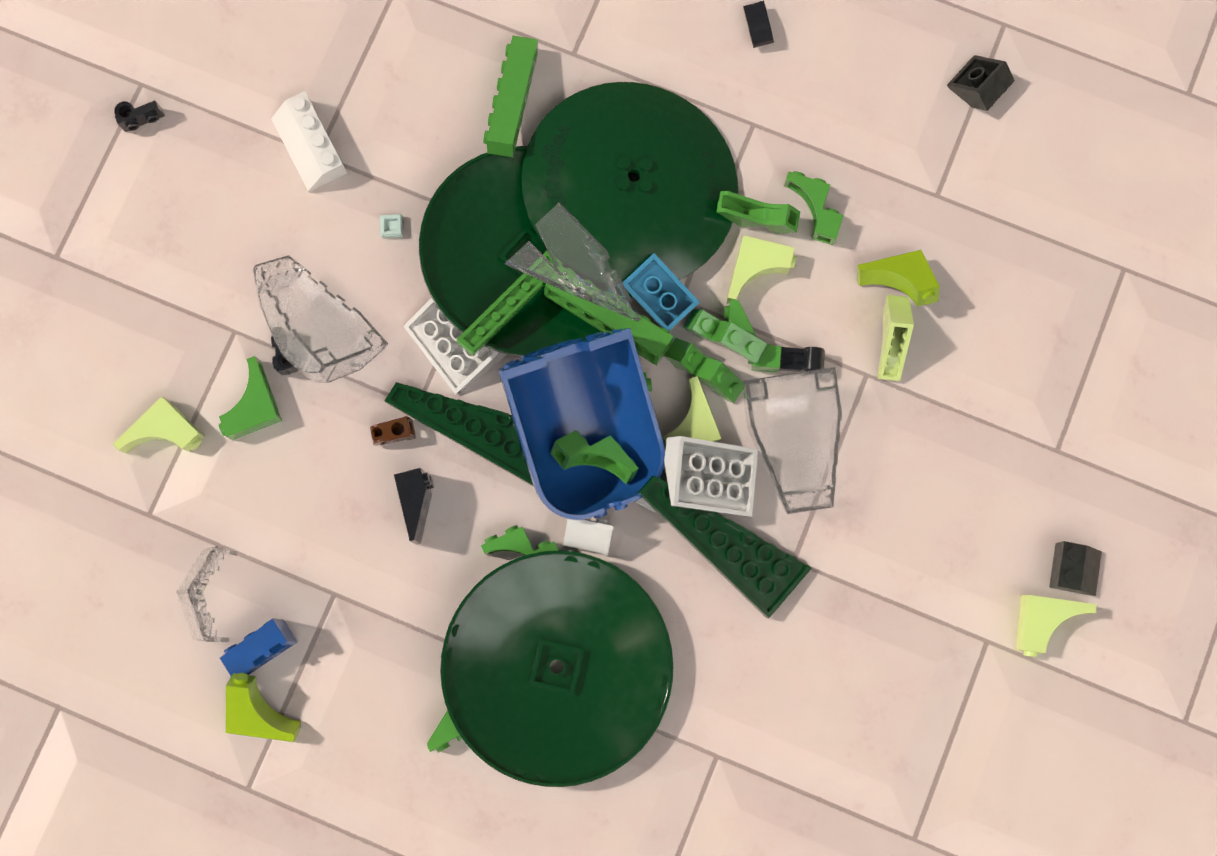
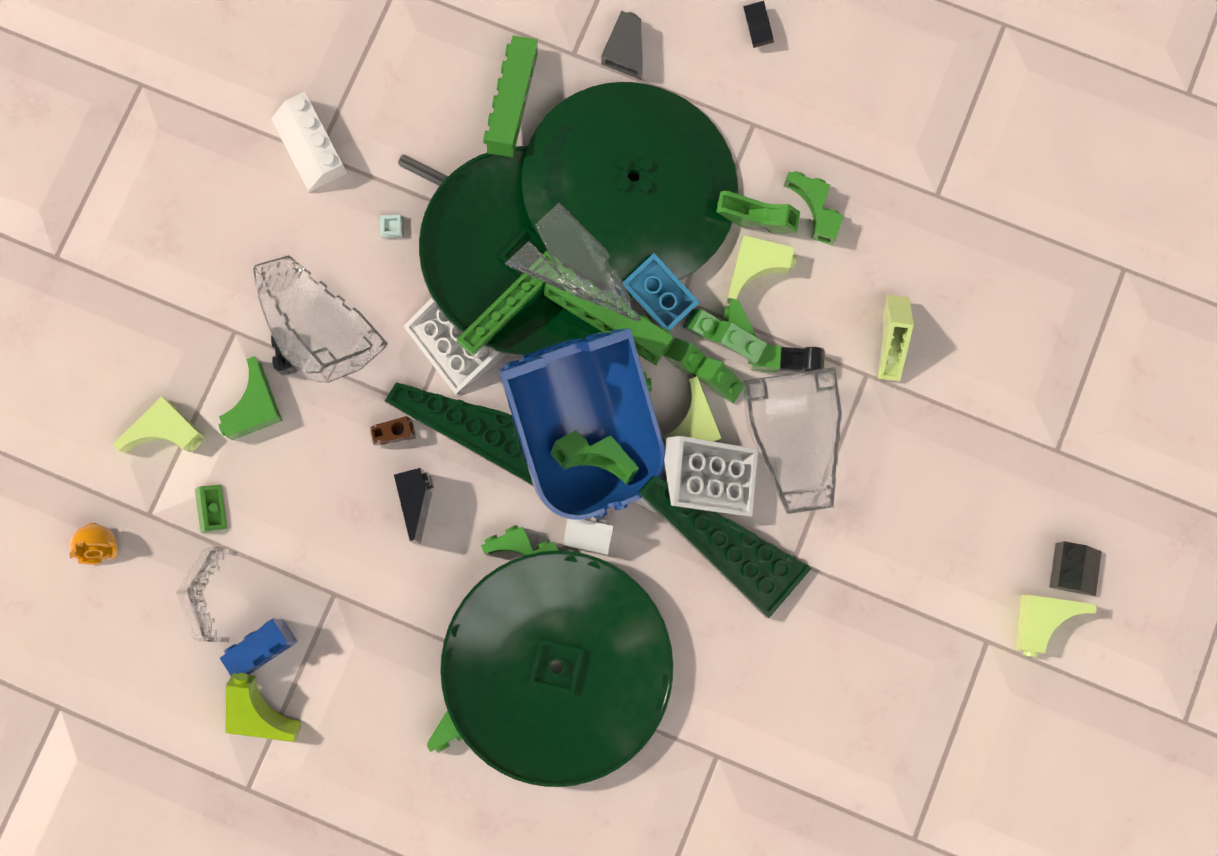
black plate [114,100,165,132] -> none
lime arch [857,249,940,307] -> none
pearl dark grey slope [947,55,1015,111] -> none
none -> light orange cylinder [69,523,117,565]
none -> bright green slope [195,485,227,533]
none -> dark grey axle [398,154,448,186]
none -> dark grey slope [601,11,643,80]

